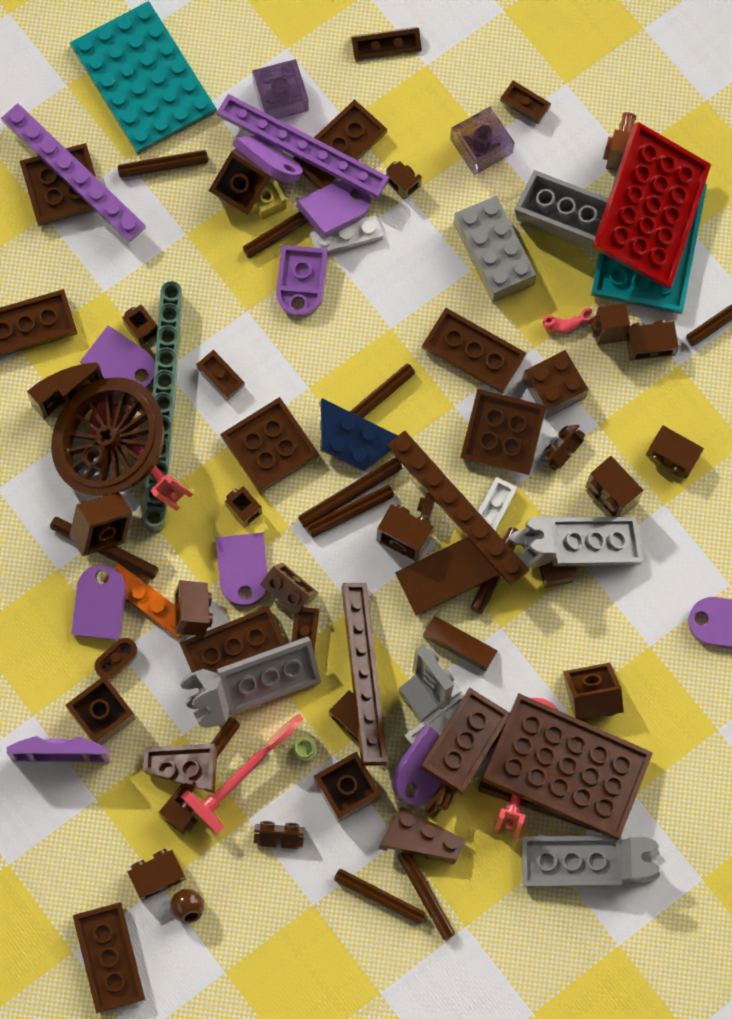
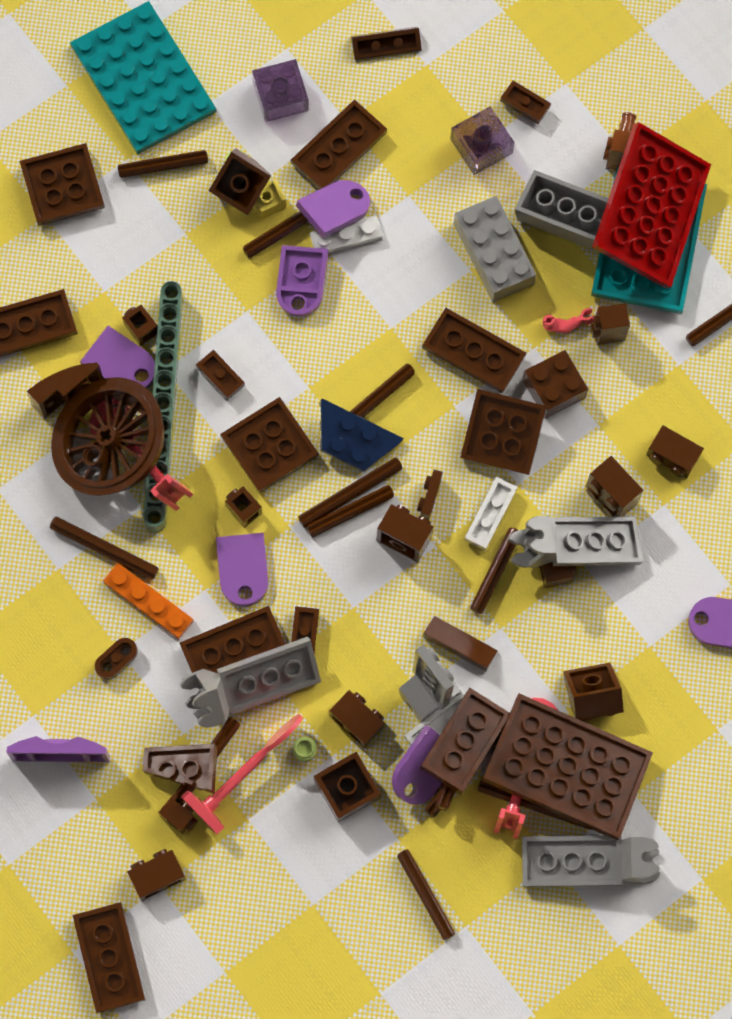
medium lavender plate [1,103,146,243] -> none
reddish brown brick [65,675,136,745] -> none
reddish brown brick [69,492,133,556] -> none
medium lavender tile [71,565,126,640] -> none
reddish brown piece [170,889,204,924] -> none
reddish brown brick [174,580,213,636] -> none
medium lavender plate [217,94,389,199] -> none
medium lavender tile [232,136,303,183] -> none
reddish brown hinge [254,821,305,849] -> none
reddish brown bracket [261,562,319,614] -> none
reddish brown axle [334,869,425,924] -> none
plate [341,583,388,766] -> none
reddish brown wing [379,807,467,864] -> none
reddish brown brick [386,161,422,200] -> none
reddish brown plate [387,431,529,586] -> none
reddish brown tile [395,537,500,616] -> none
reddish brown hinge [540,425,585,471] -> none
reddish brown brick [626,320,679,361] -> none

